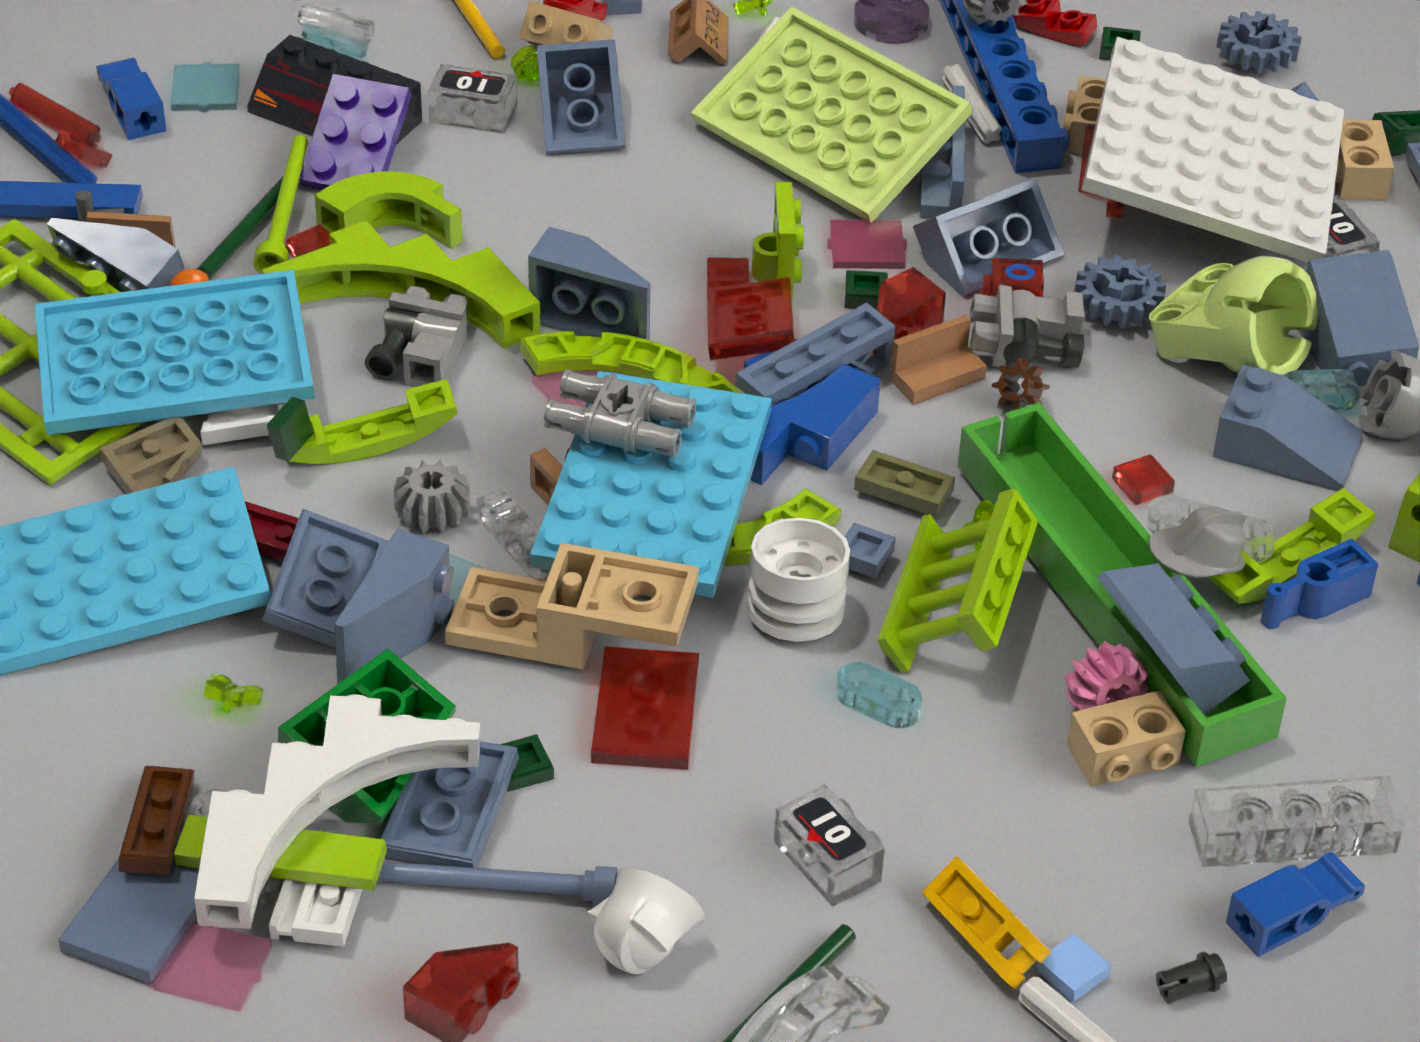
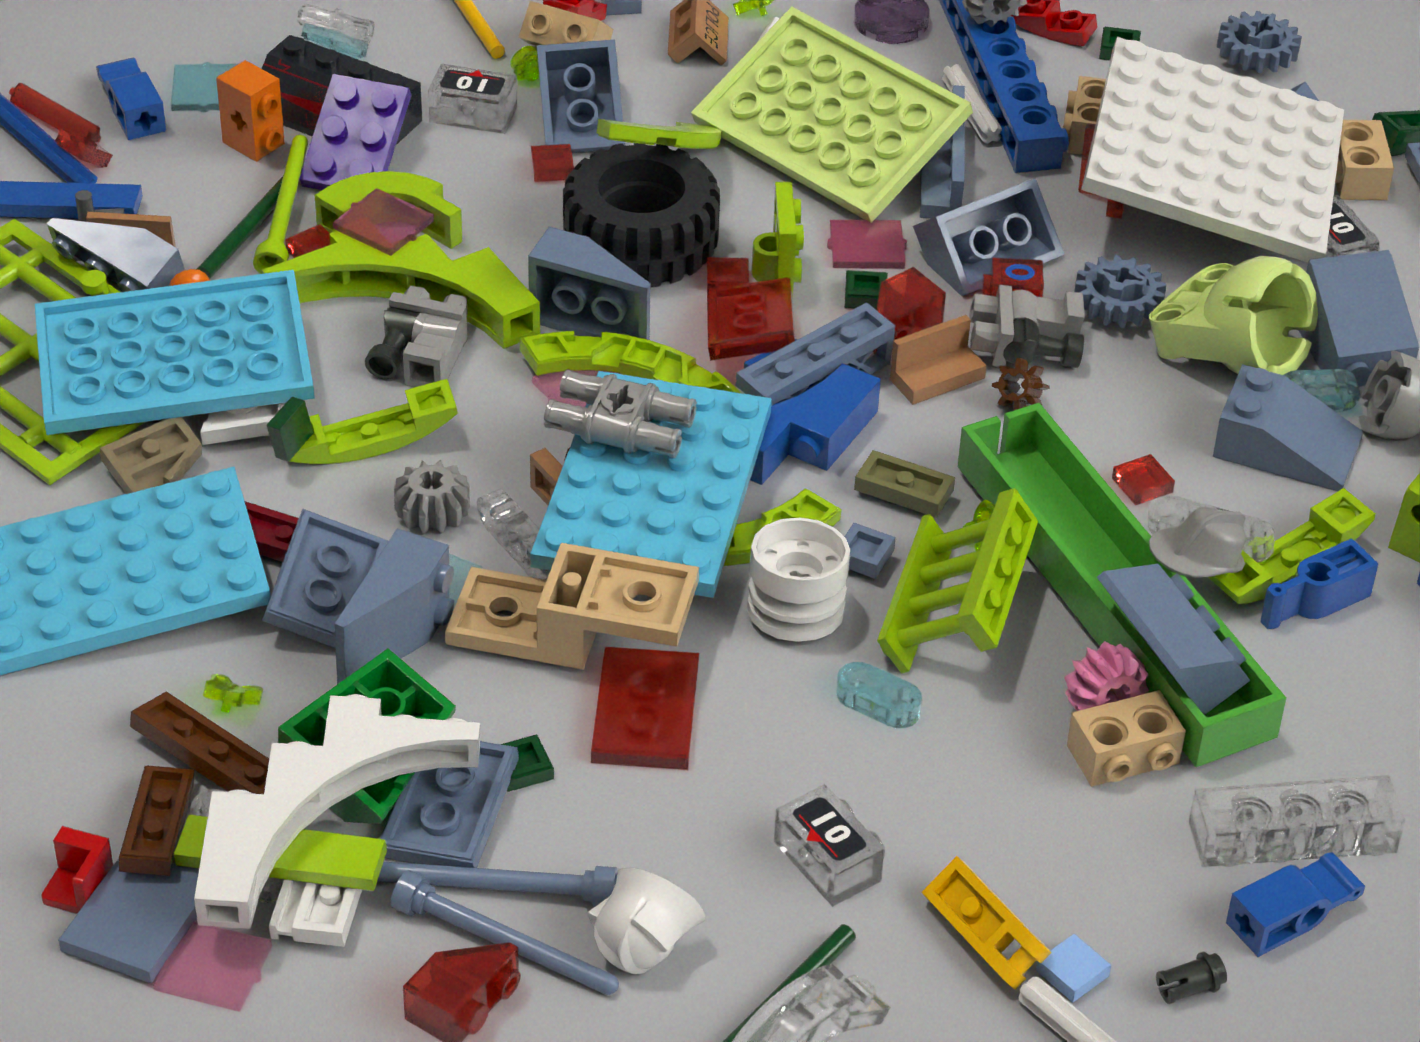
none -> red panel [41,826,113,914]
none -> reddish brown plate [130,691,269,794]
none -> orange brick [216,60,285,162]
none -> clear pink piece [333,188,434,256]
none -> sand blue piece [390,870,619,995]
none -> clear red tile [531,144,574,182]
none -> black tyre [563,143,720,287]
none -> lime tile [596,119,722,149]

